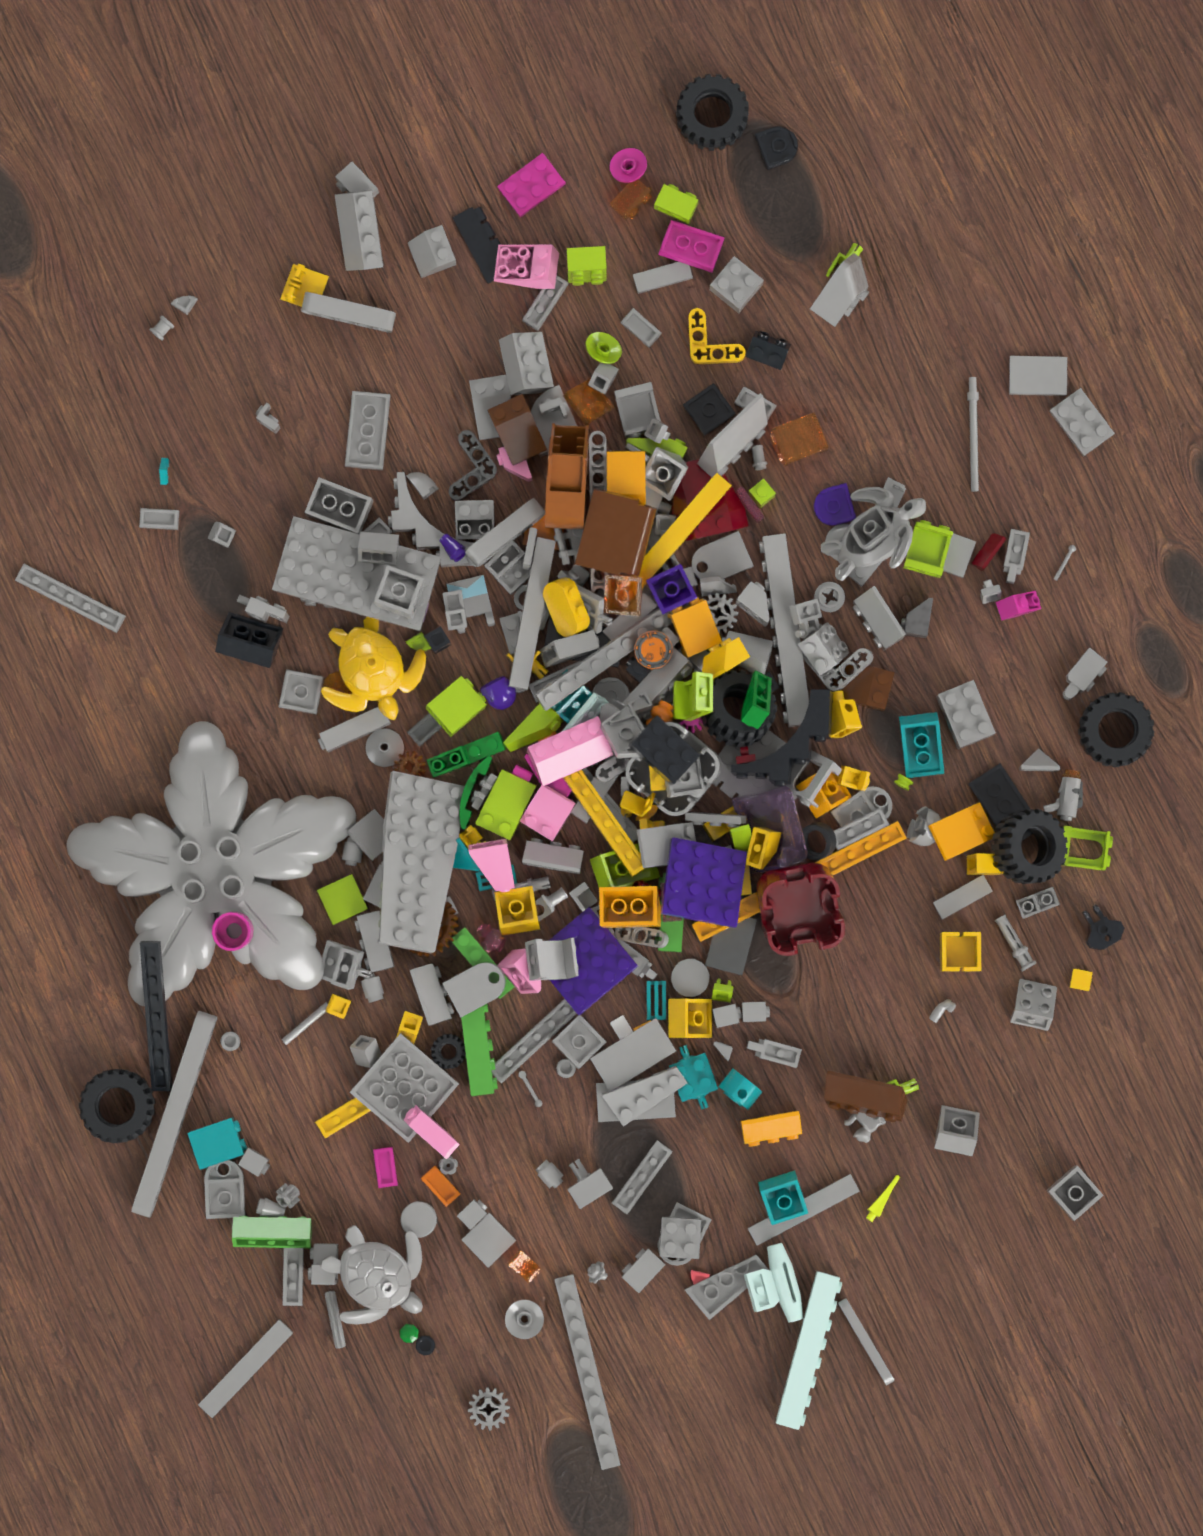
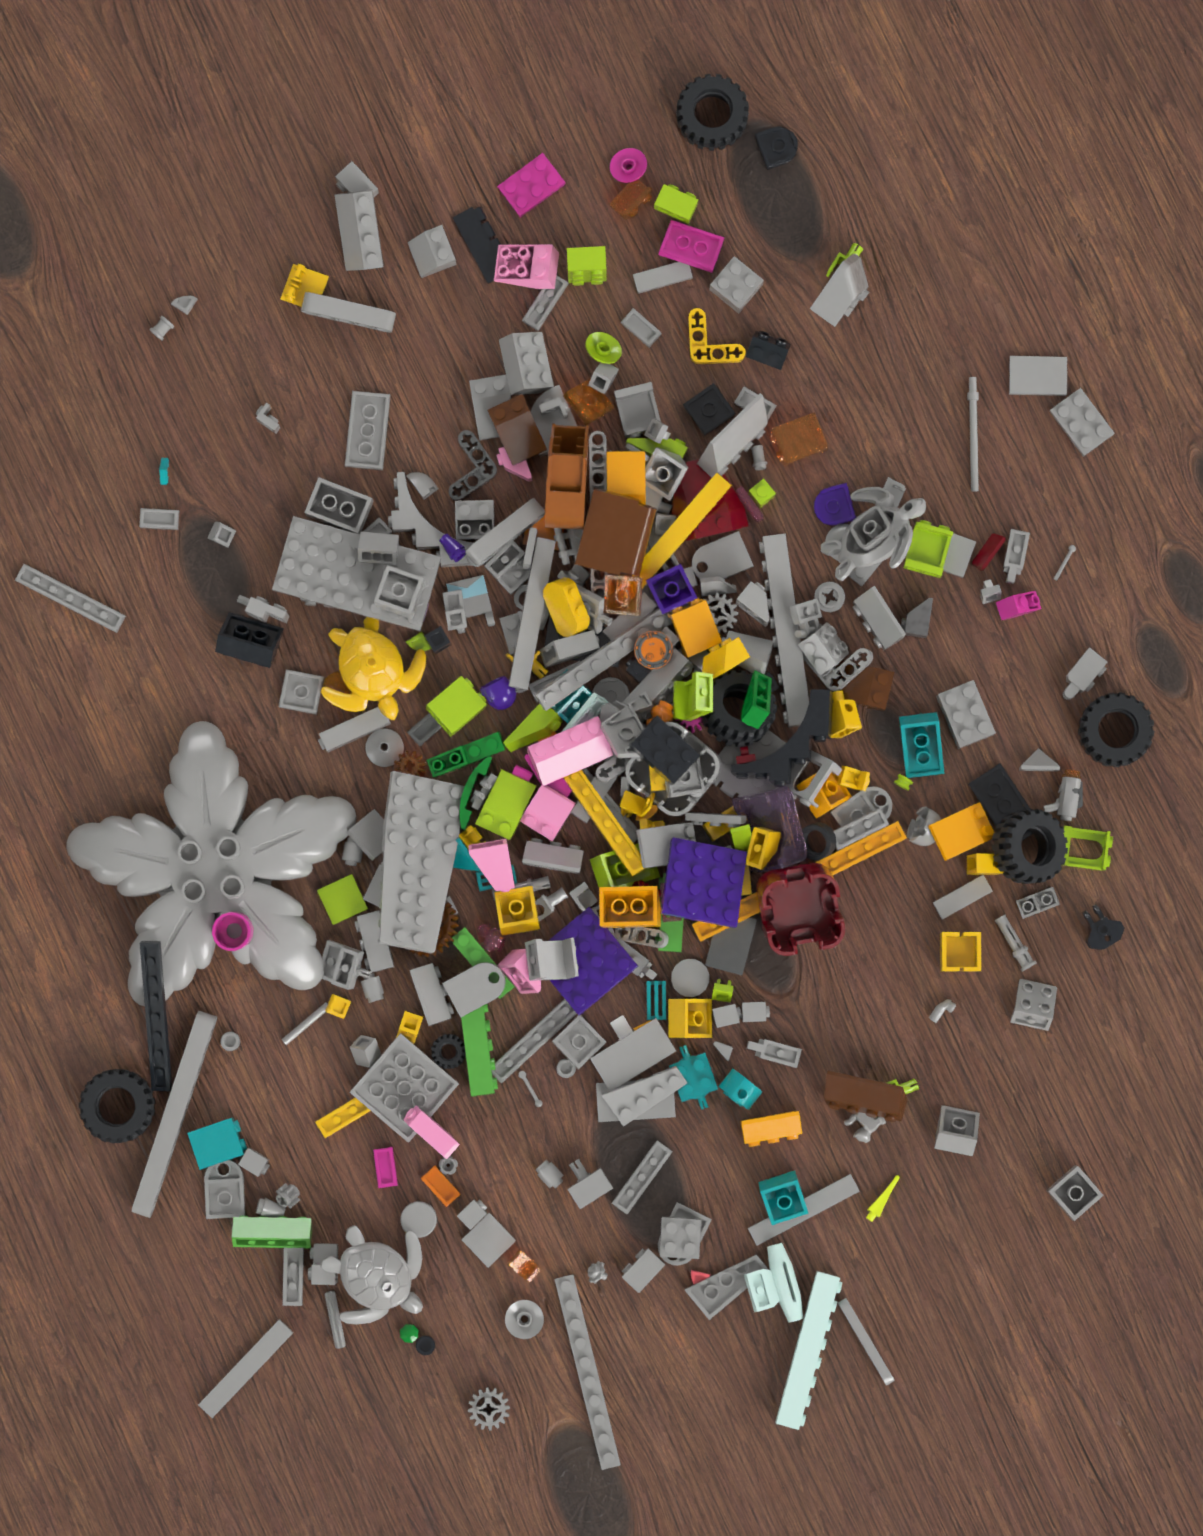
yellow tile [1069,969,1093,991] -> none

